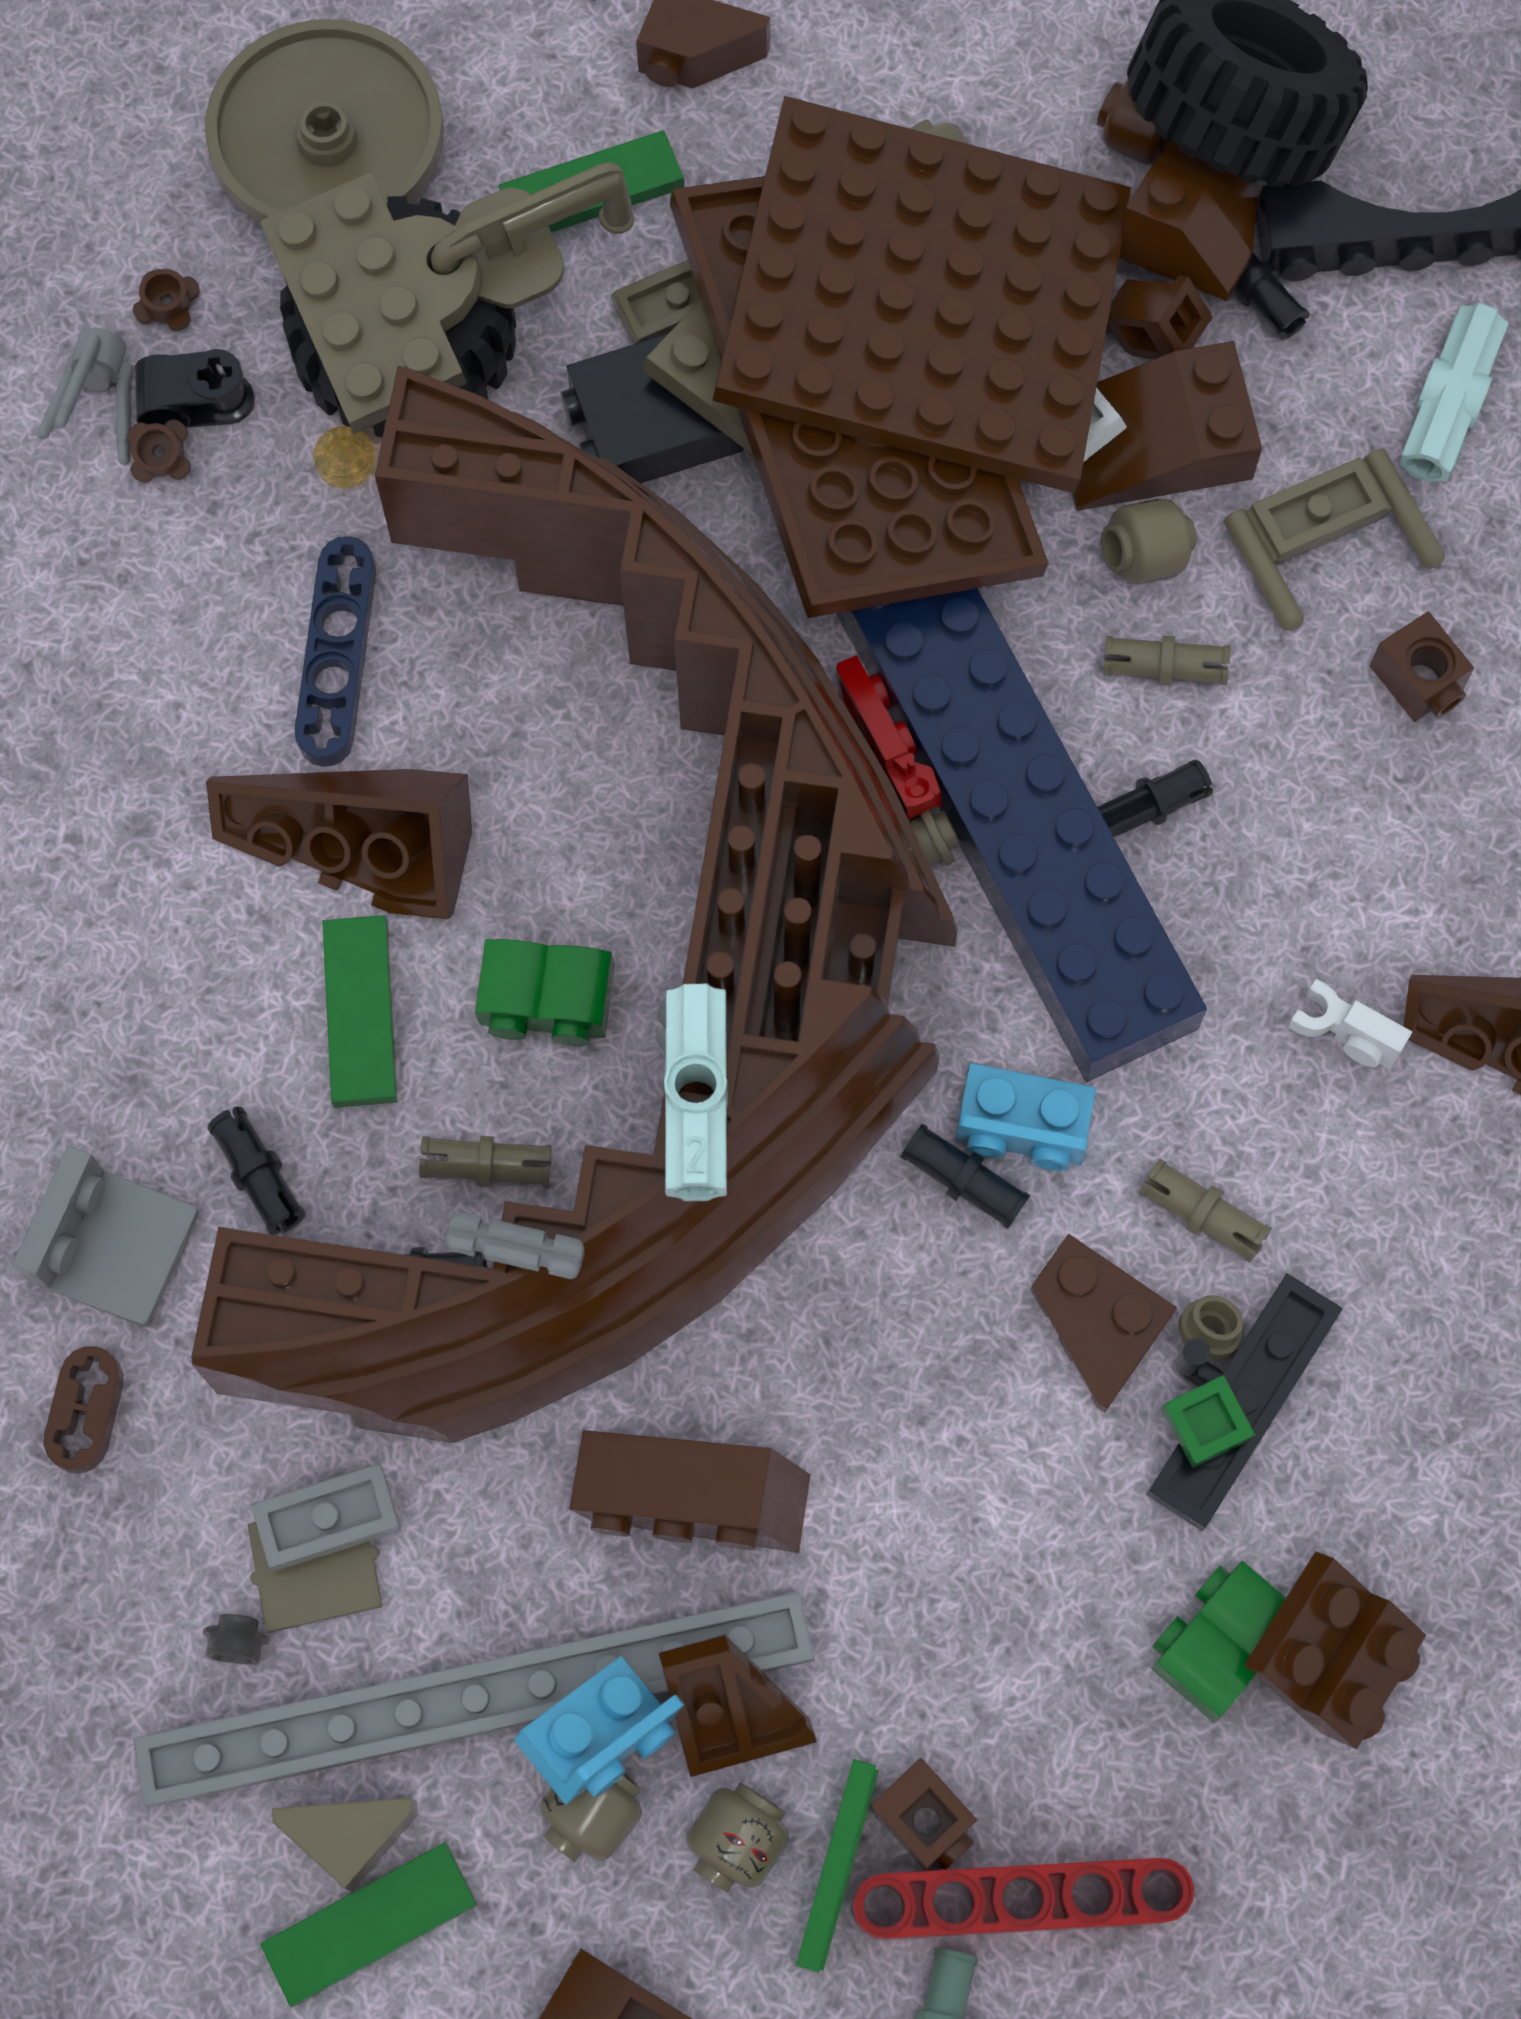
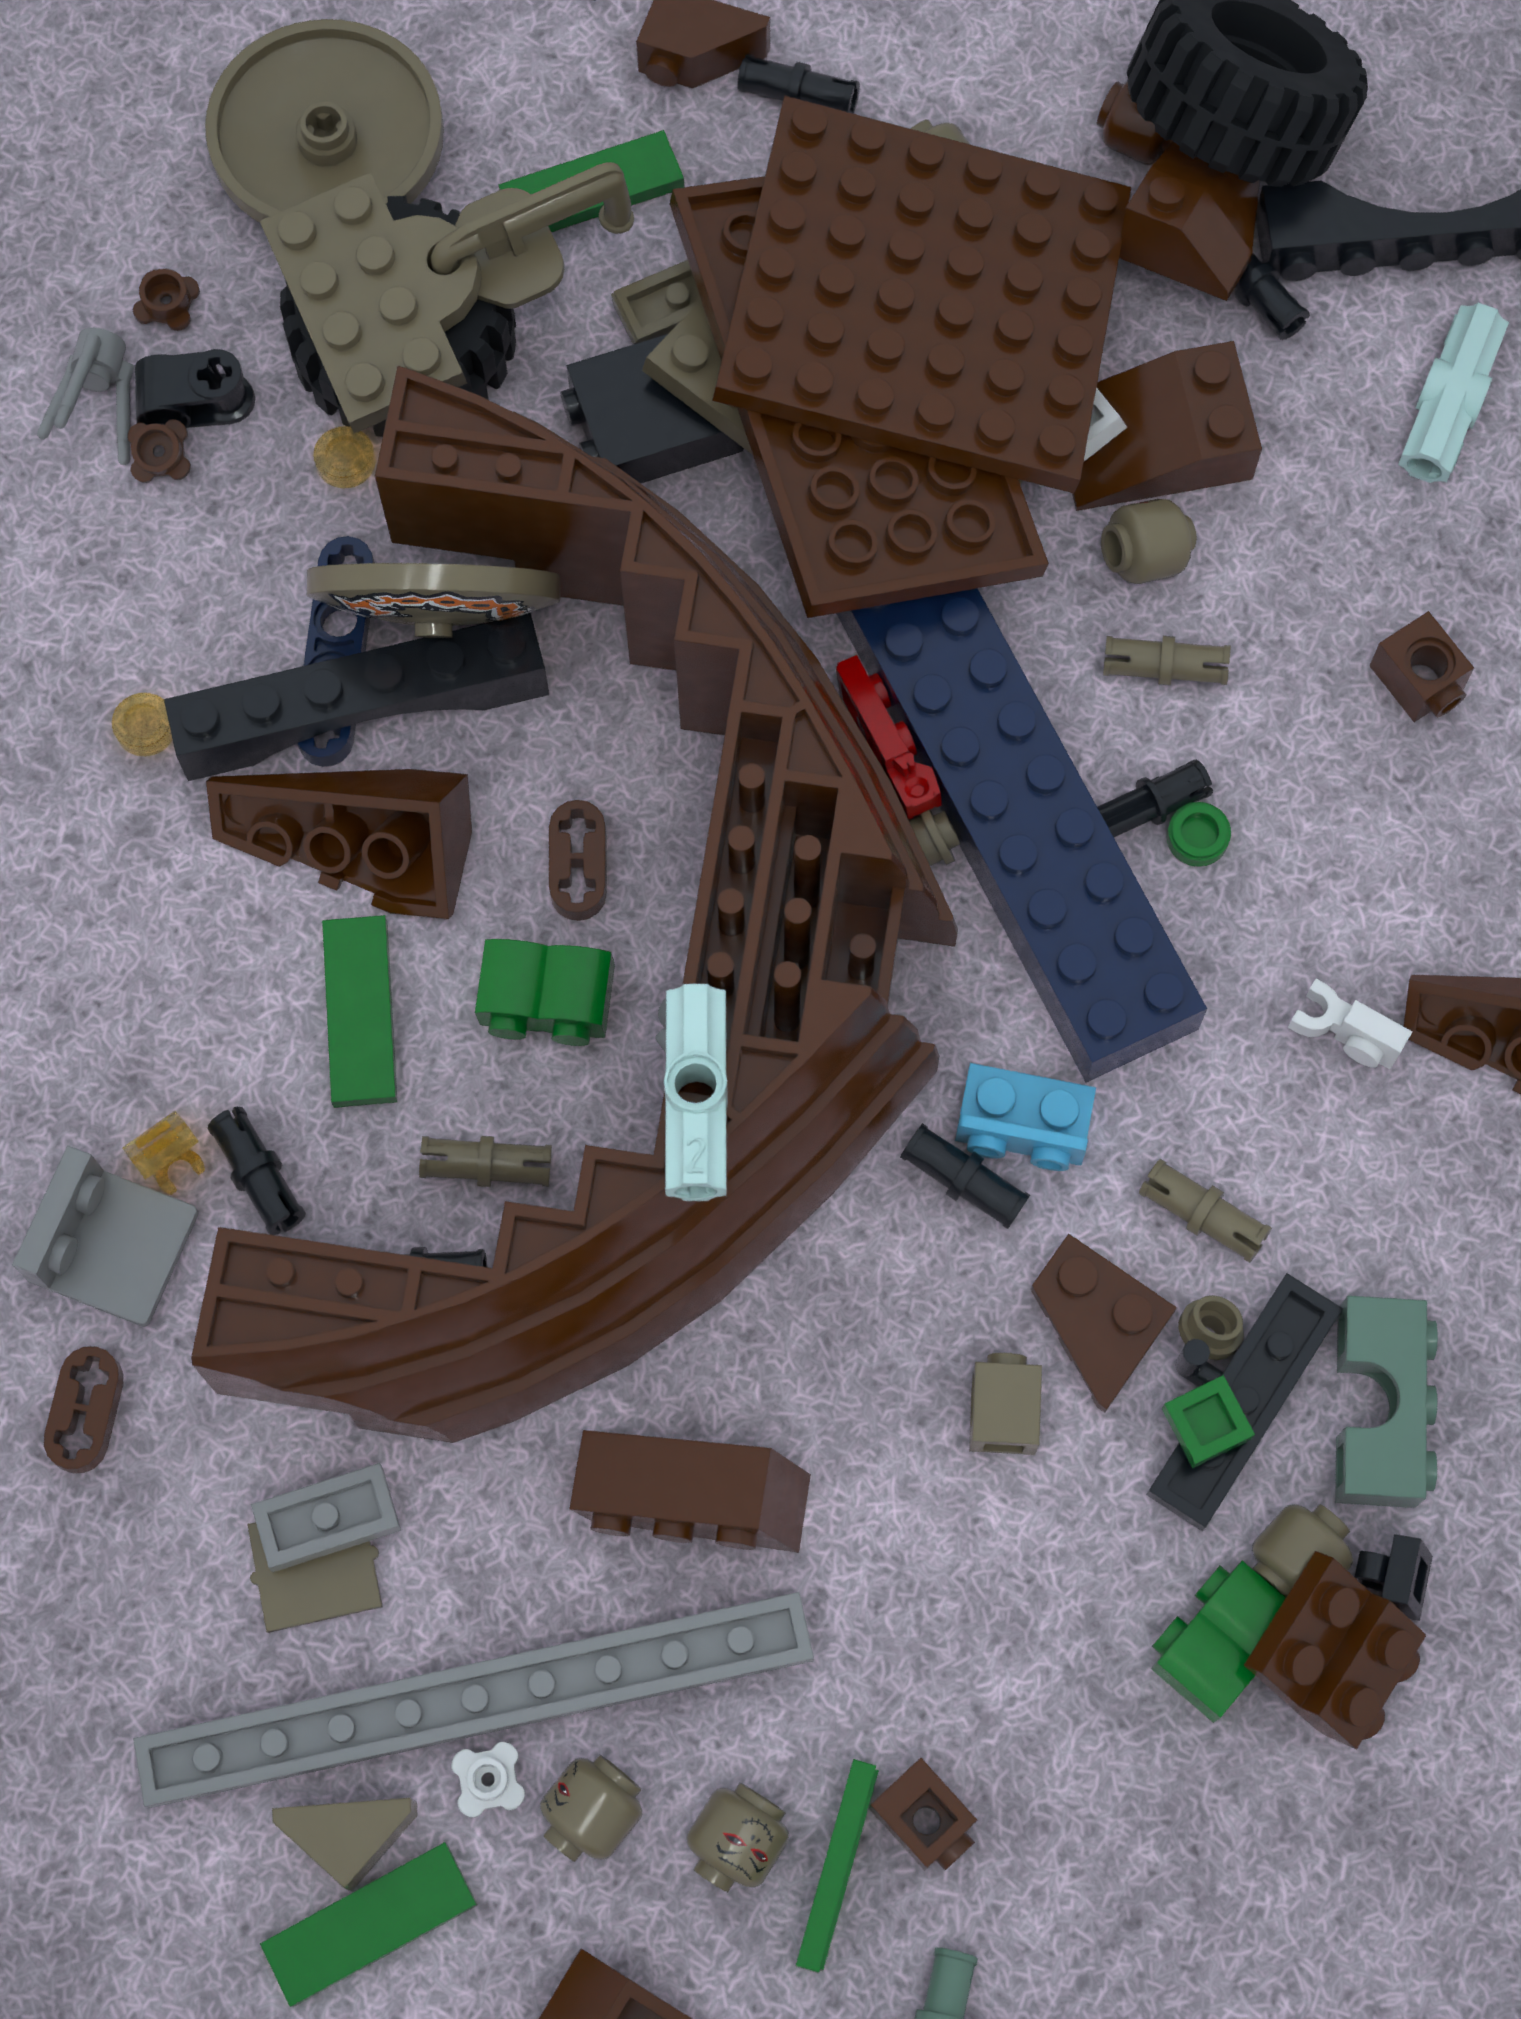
clear smoke plate [203,1614,270,1665] -> none
light grey axle [446,1212,584,1279] -> none
medium azure bracket [514,1656,684,1805] -> none
reddish brown wing [659,1635,817,1777] -> none
red beam [852,1858,1194,1940] -> none
reddish brown brick [1108,275,1213,359] -> none
dark tan plate [1223,448,1445,631] -> none
none -> clear yellow tile [112,693,173,756]
none -> clear yellow tile [122,1111,205,1195]
none -> black arch [164,613,549,781]
none -> dark tan dish [306,563,561,638]
none -> white plate [451,1742,525,1818]
none -> reddish brown beam [549,800,607,921]
none -> black pin [737,54,860,114]
none -> dark tan brick [969,1353,1042,1455]
none -> green tile [1166,802,1231,867]
none -> dark tan head [1252,1504,1353,1597]
none -> sand green arch [1335,1295,1438,1508]
none -> black tile [1354,1534,1433,1621]

